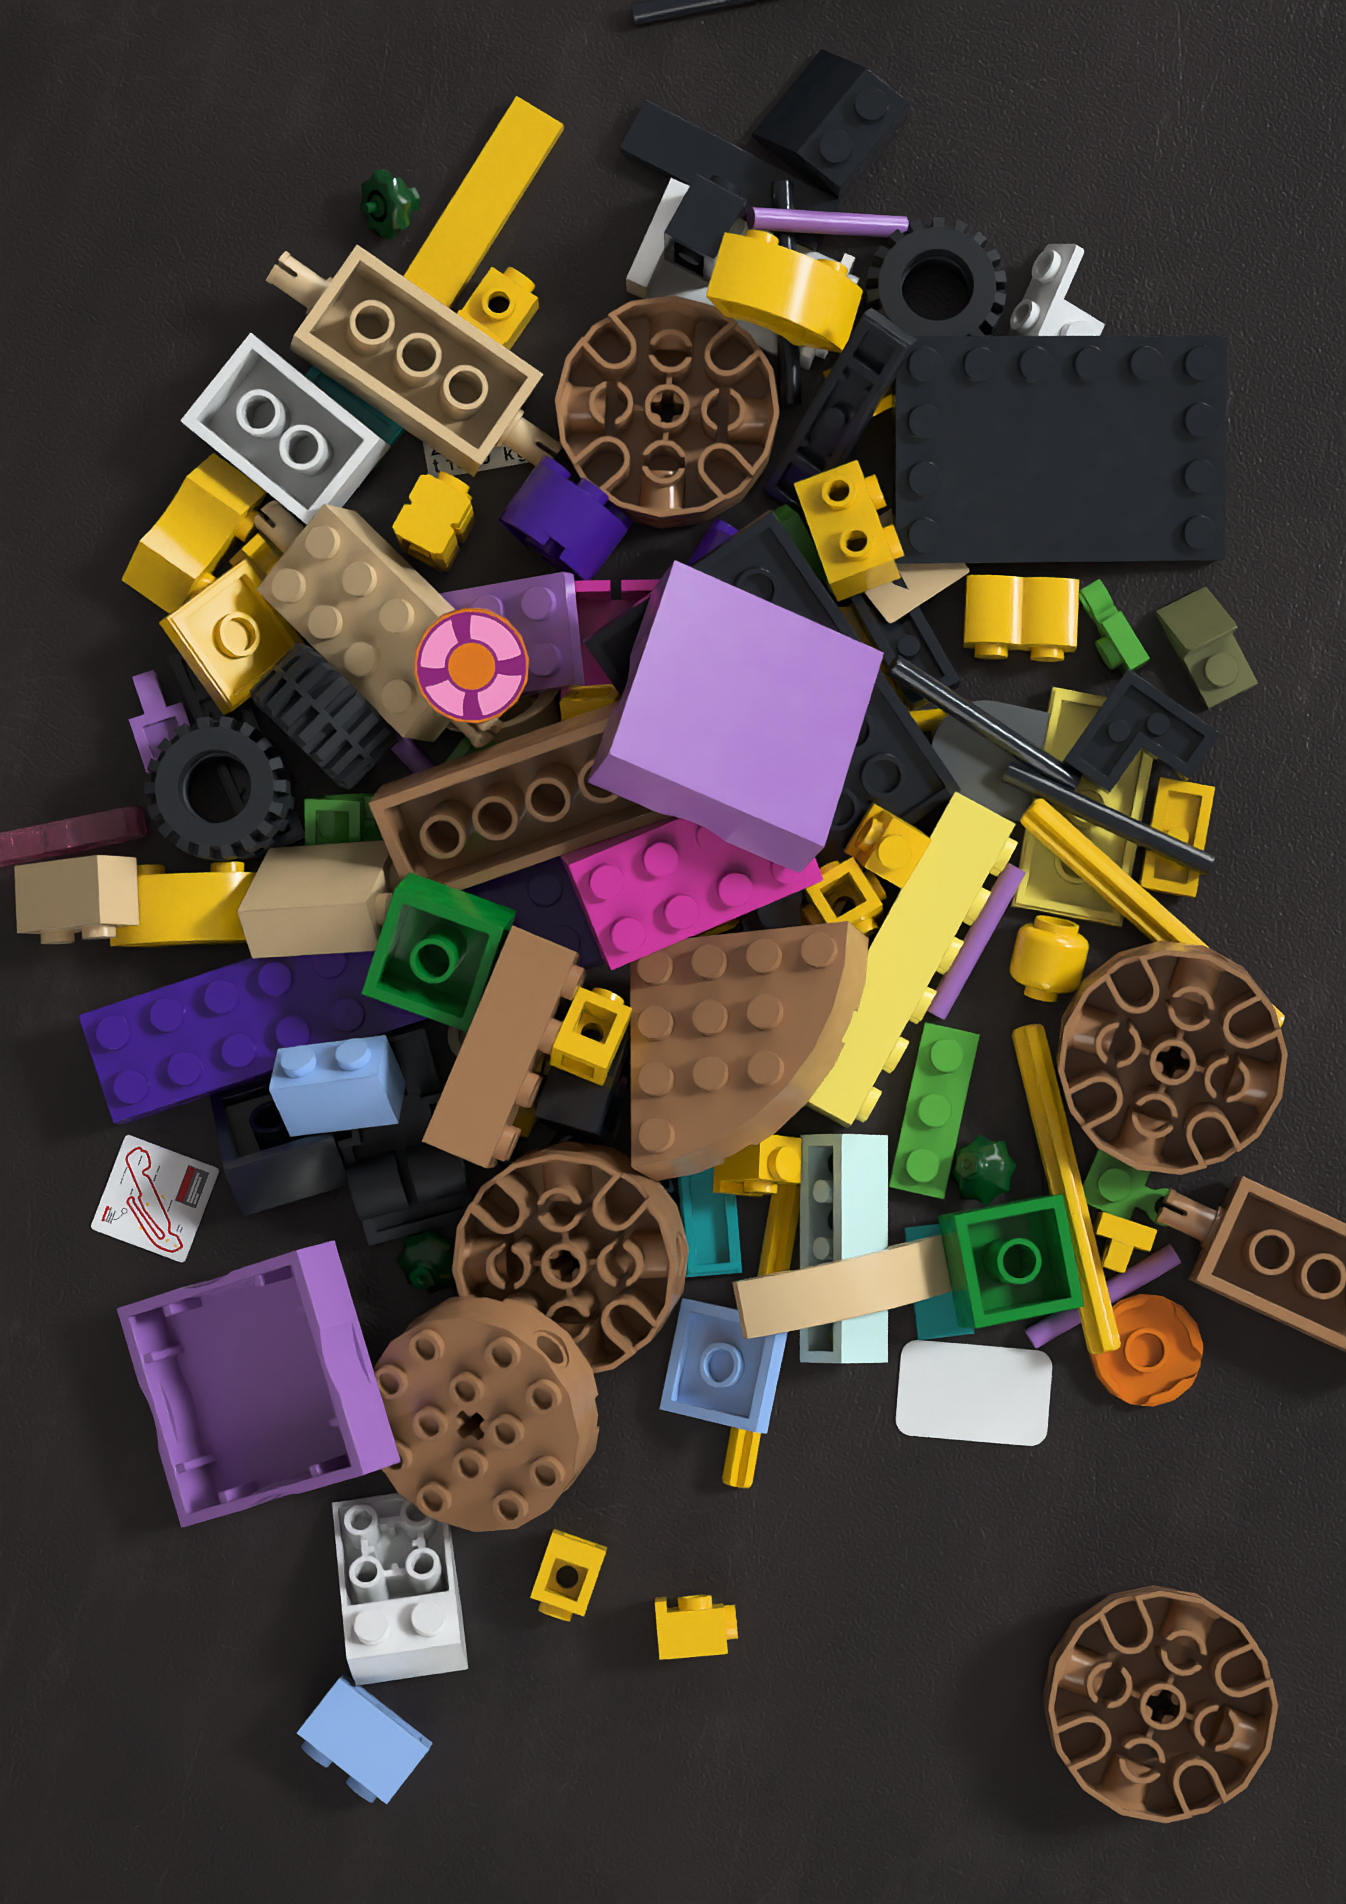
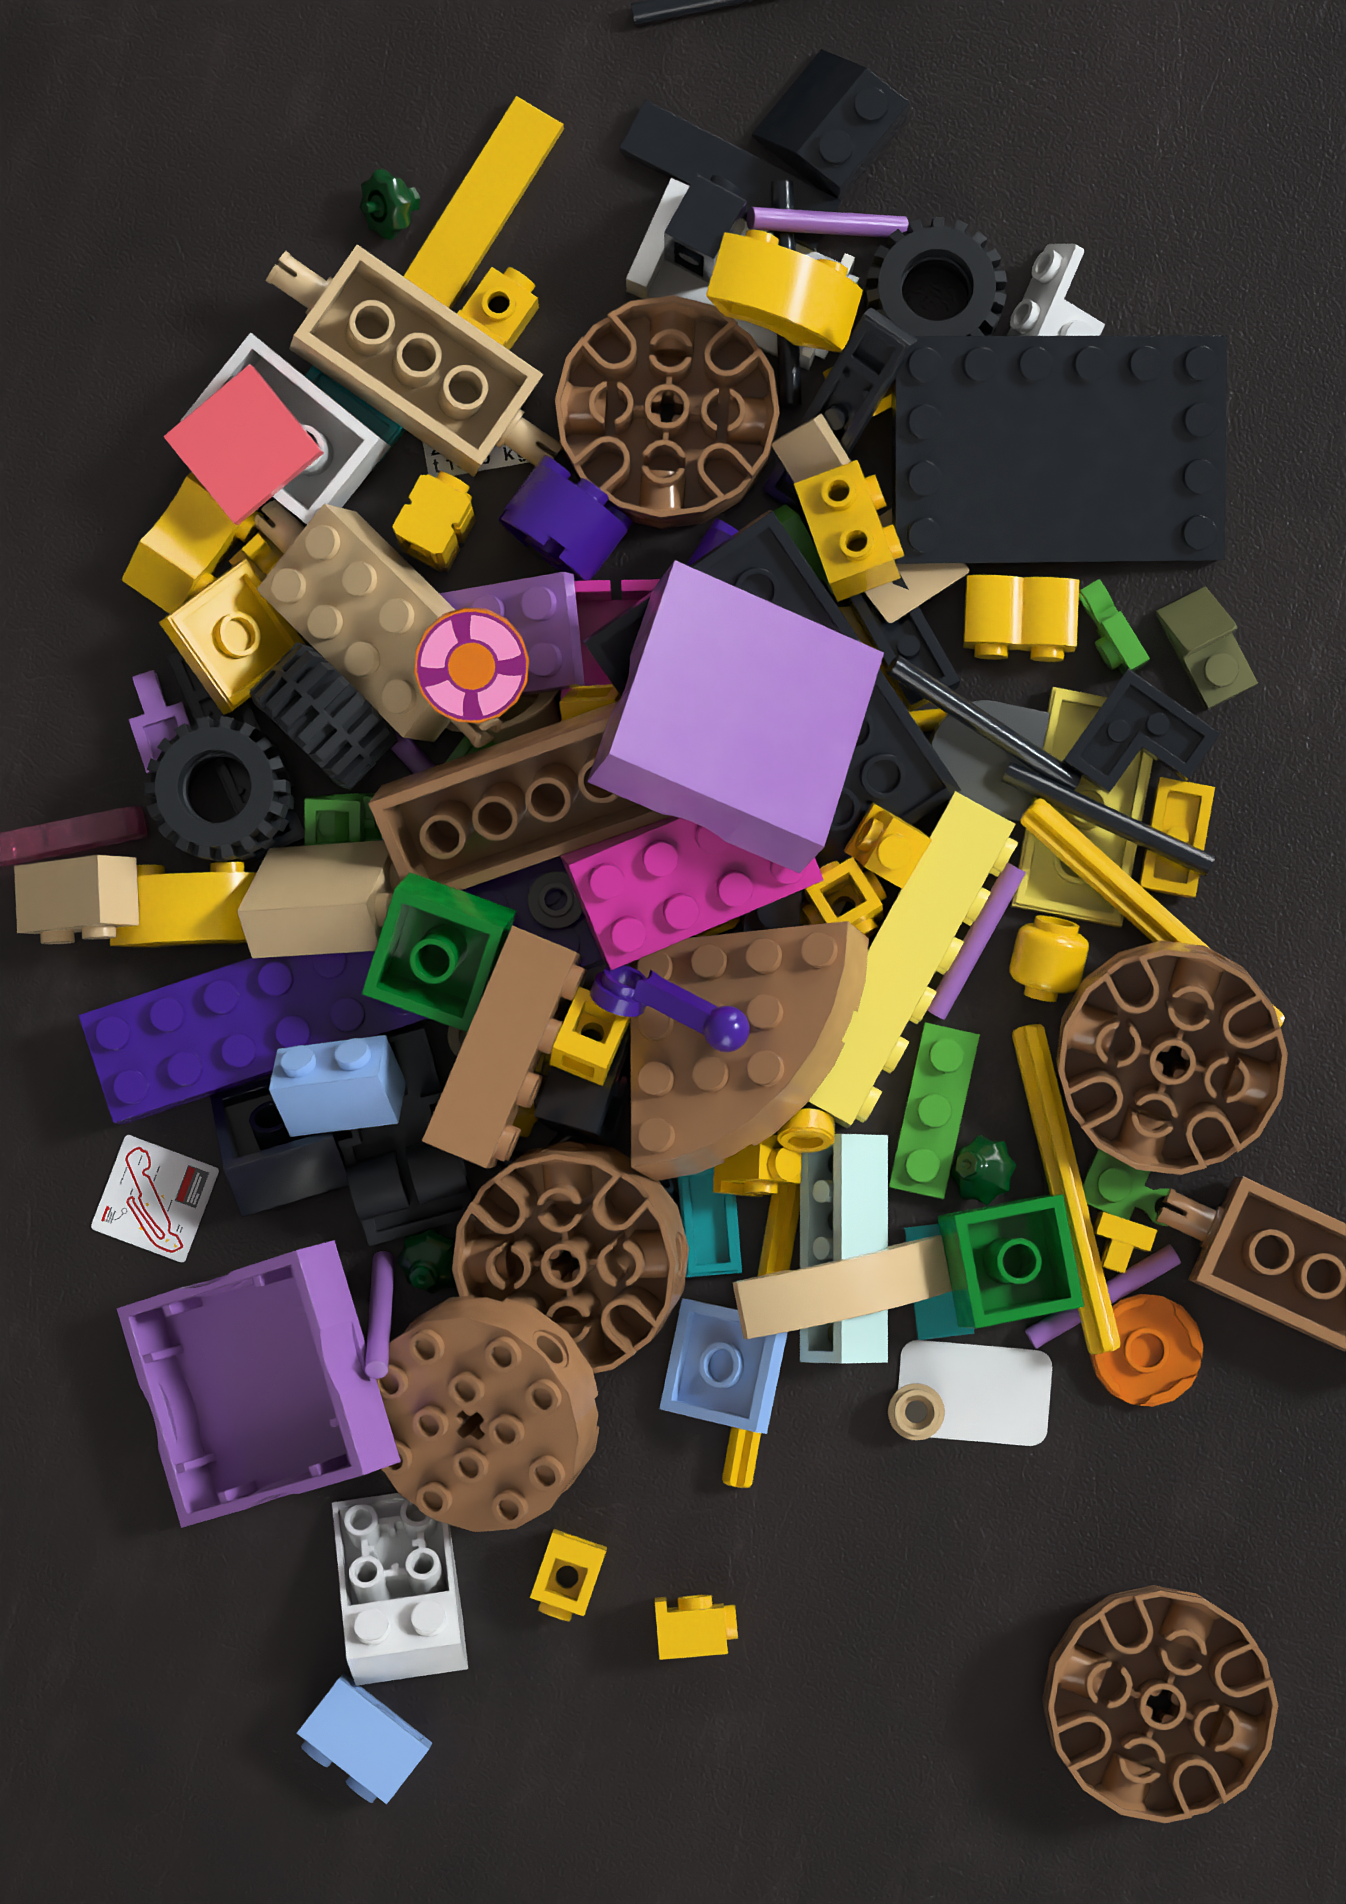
none -> coral tile [163,364,324,525]
none -> medium lavender bar [365,1251,395,1379]
none -> dark grey plate [528,872,583,929]
none -> dark purple piece [590,965,750,1052]
none -> tan tile [771,414,851,483]
none -> yellow tile [777,1109,835,1153]
none -> tan plate [888,1383,945,1440]

